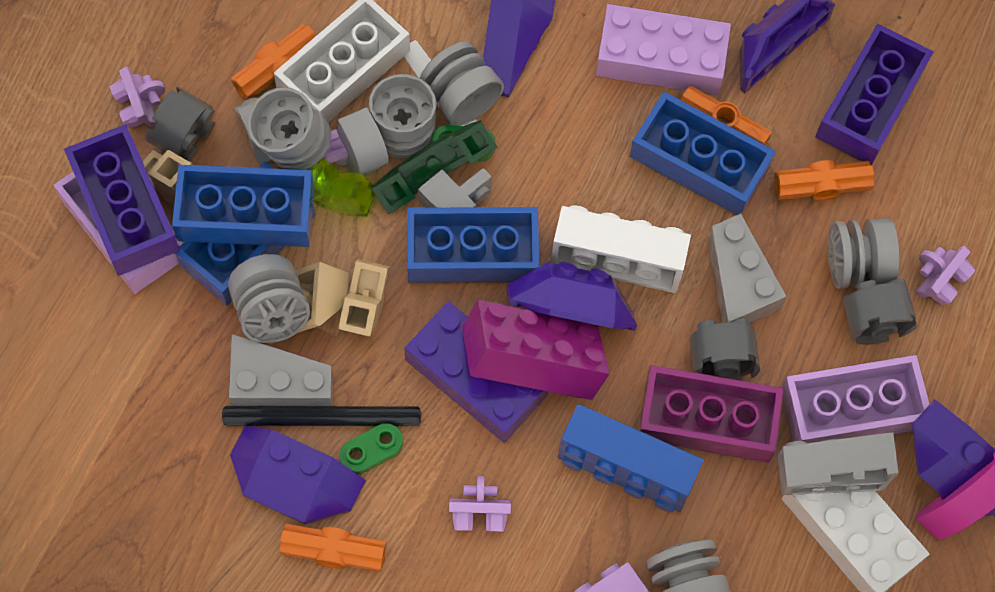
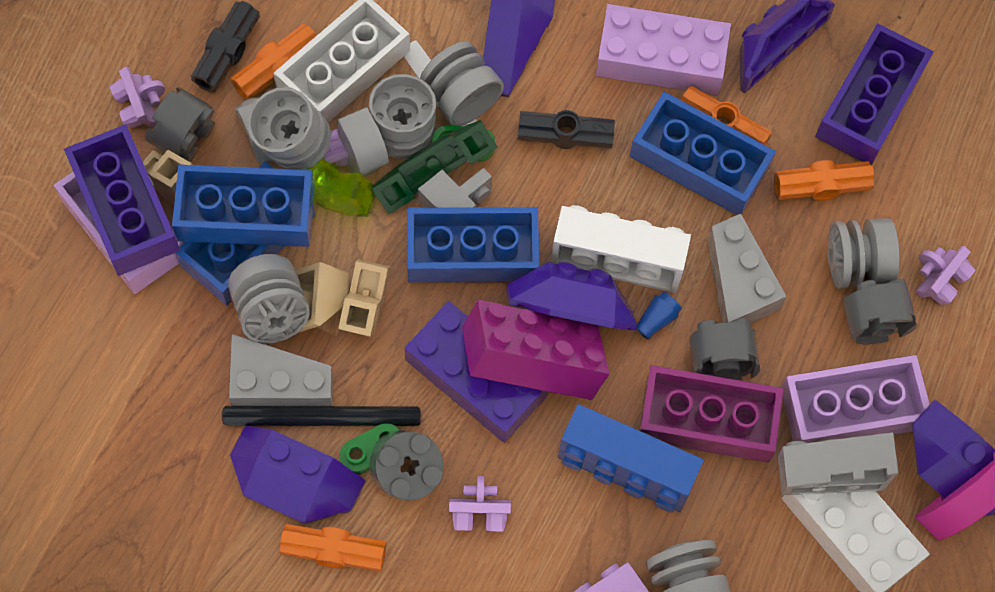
none -> black piece [191,1,260,92]
none -> dark grey brick [369,430,443,500]
none -> black piece [518,110,615,149]
none -> blue cone [636,291,682,340]

